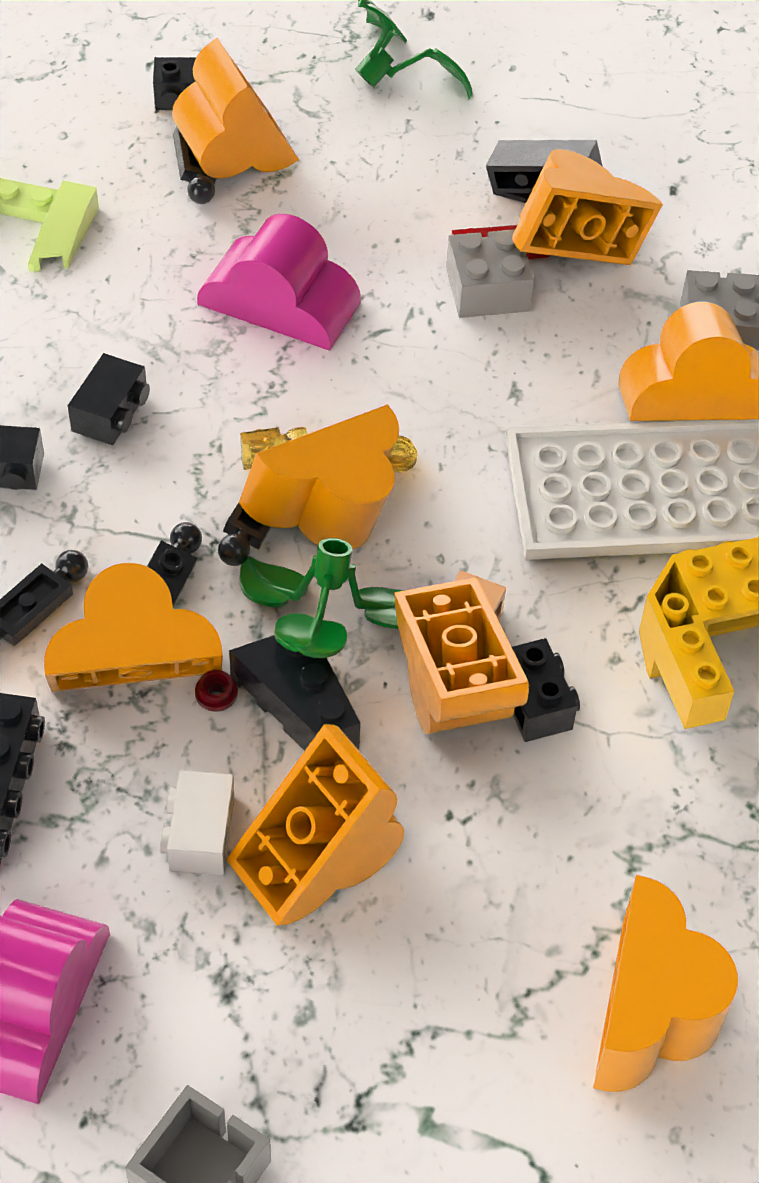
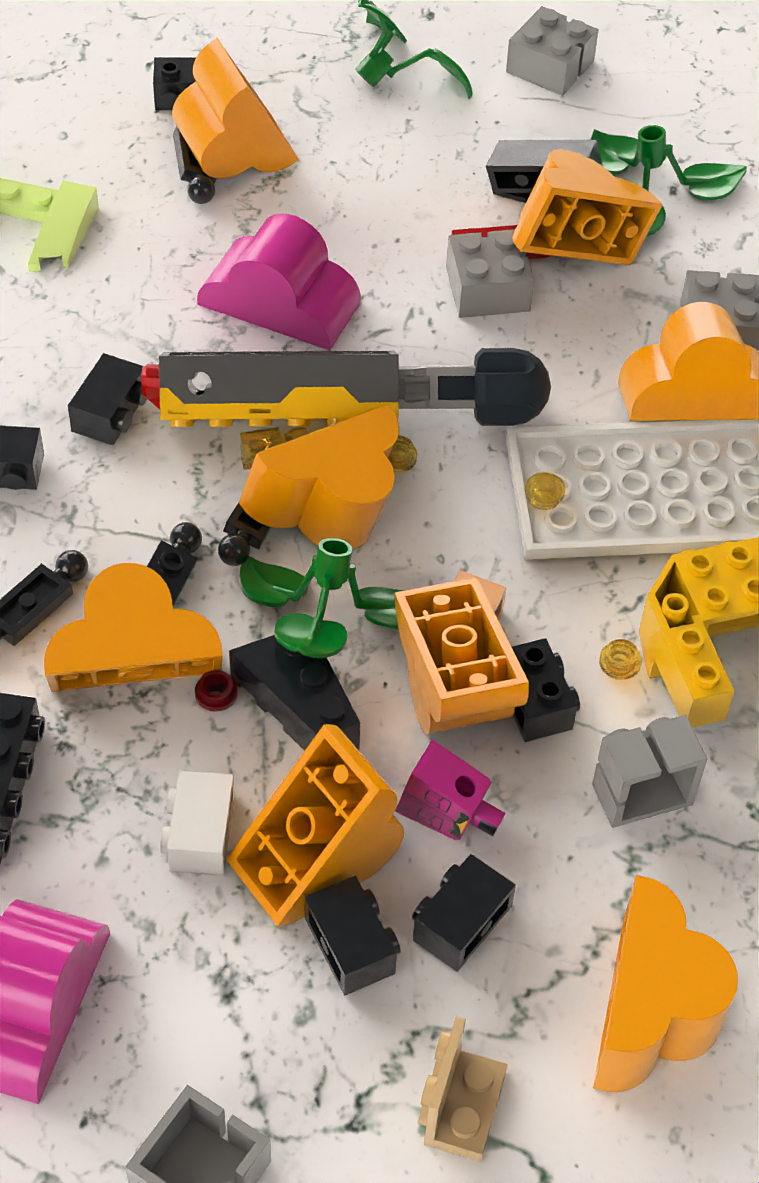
none -> piece [141,348,551,427]
none -> black brick [305,875,401,996]
none -> dark pink torso [395,740,506,840]
none -> black brick [412,854,516,972]
none -> tan bracket [418,1016,508,1162]
none -> light grey piece [506,6,599,96]
none -> clear yellow plate [525,472,566,510]
none -> green plant [590,125,747,237]
none -> light grey piece [592,715,708,828]
none -> clear yellow plate [599,639,642,680]

